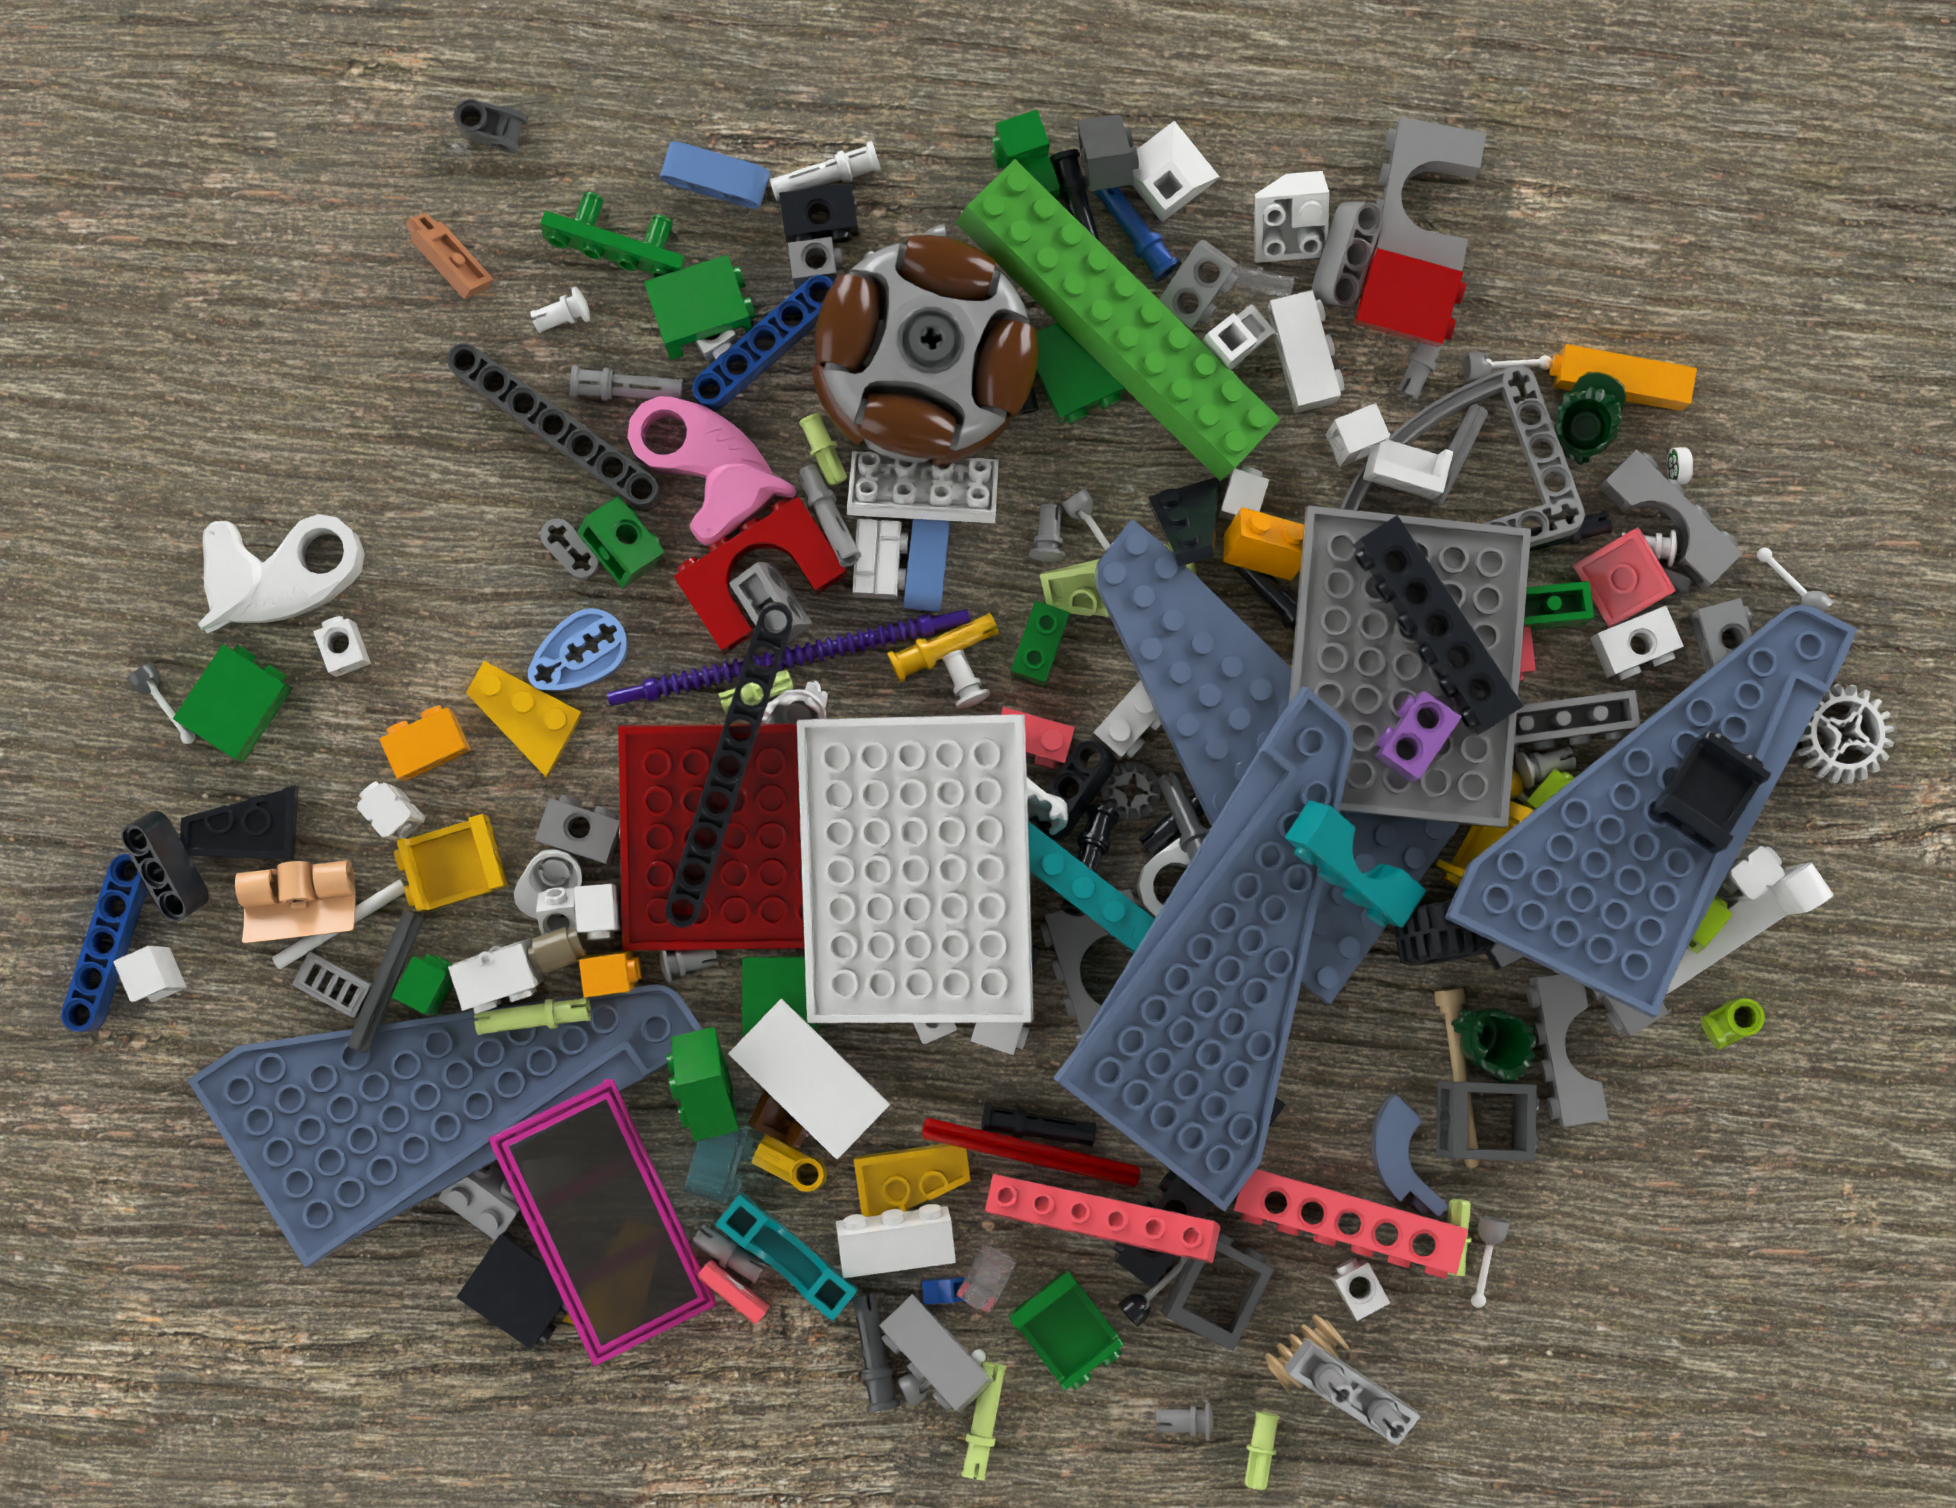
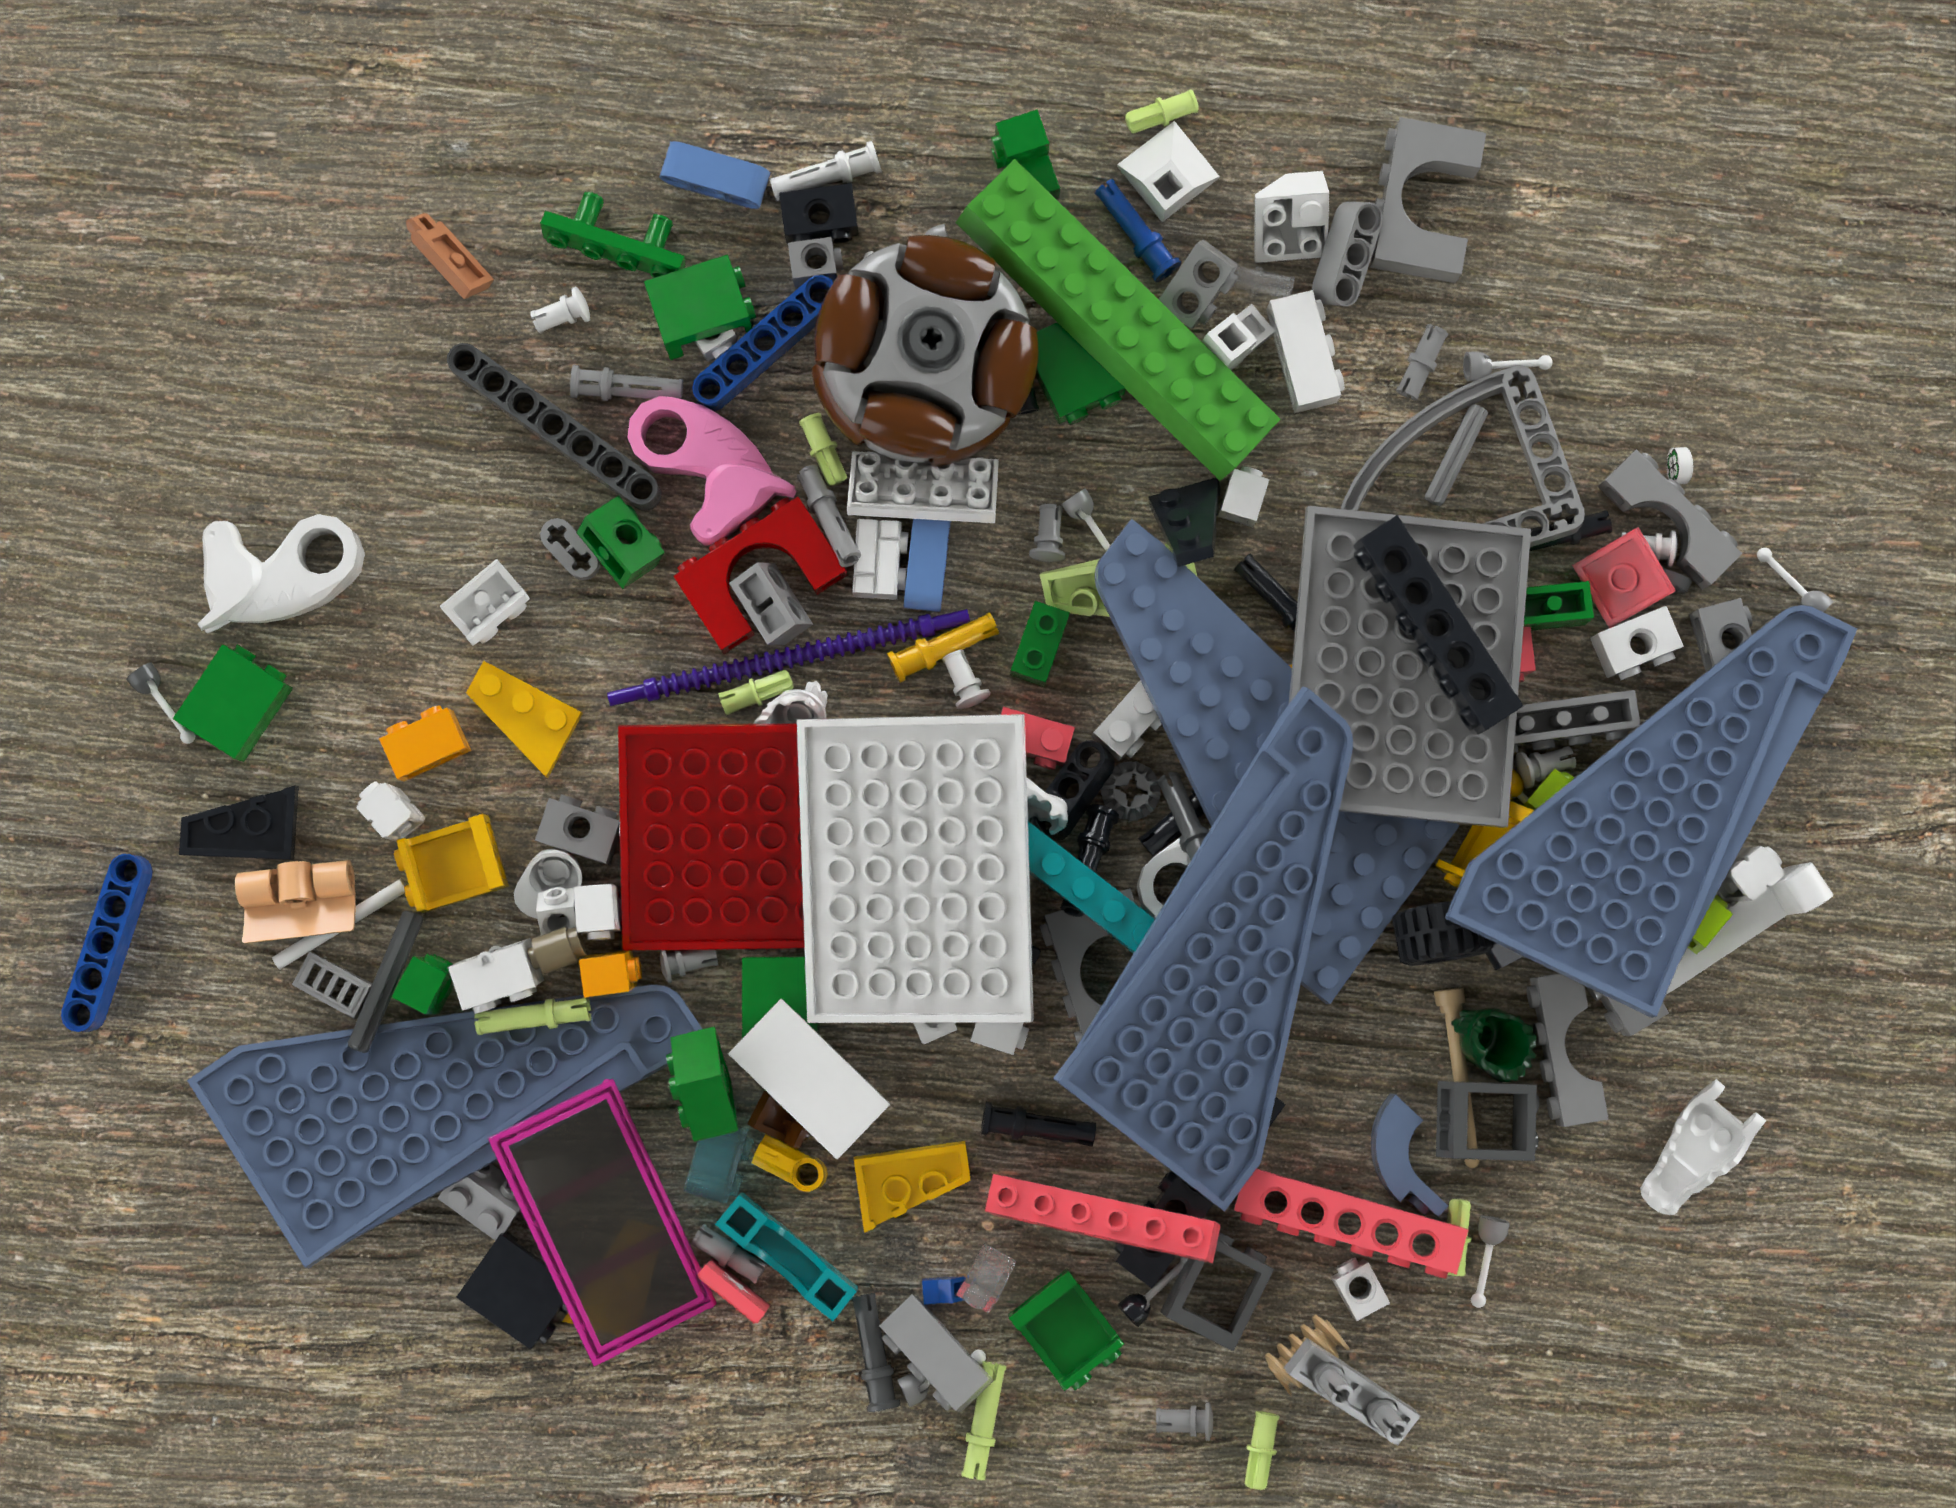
white panel [113,946,187,1002] -> none
black beam [121,810,209,922] -> none
white brick [313,616,371,677] -> none
dark grey piece [454,99,528,154] -> none
light blue piece [528,609,628,692] -> none
black beam [665,602,793,928] -> none
white brick [836,1204,956,1278] -> none
red axle [922,1118,1140,1187] -> none
black pin [1050,149,1100,242] -> none
dark grey brick [1077,114,1139,191] -> none
light orange brick [1223,507,1304,581] -> none
teal arch [1285,800,1427,928] -> none
white panel [1325,403,1390,468] -> none
red brick [1353,248,1466,347] -> none
white panel [1363,433,1453,500] -> none
medium lavender brick [1375,691,1461,783] -> none
light orange brick [1549,344,1697,411] -> none
dark green hair [1555,372,1627,465] -> none
black panel [1649,732,1771,854] -> none
lime piece [1700,998,1765,1050] -> none
white gear [1795,684,1895,784] -> none
none -> white bracket [440,559,530,646]
none -> yellowish green axle [1125,89,1199,133]
none -> white animal [1640,1079,1766,1215]

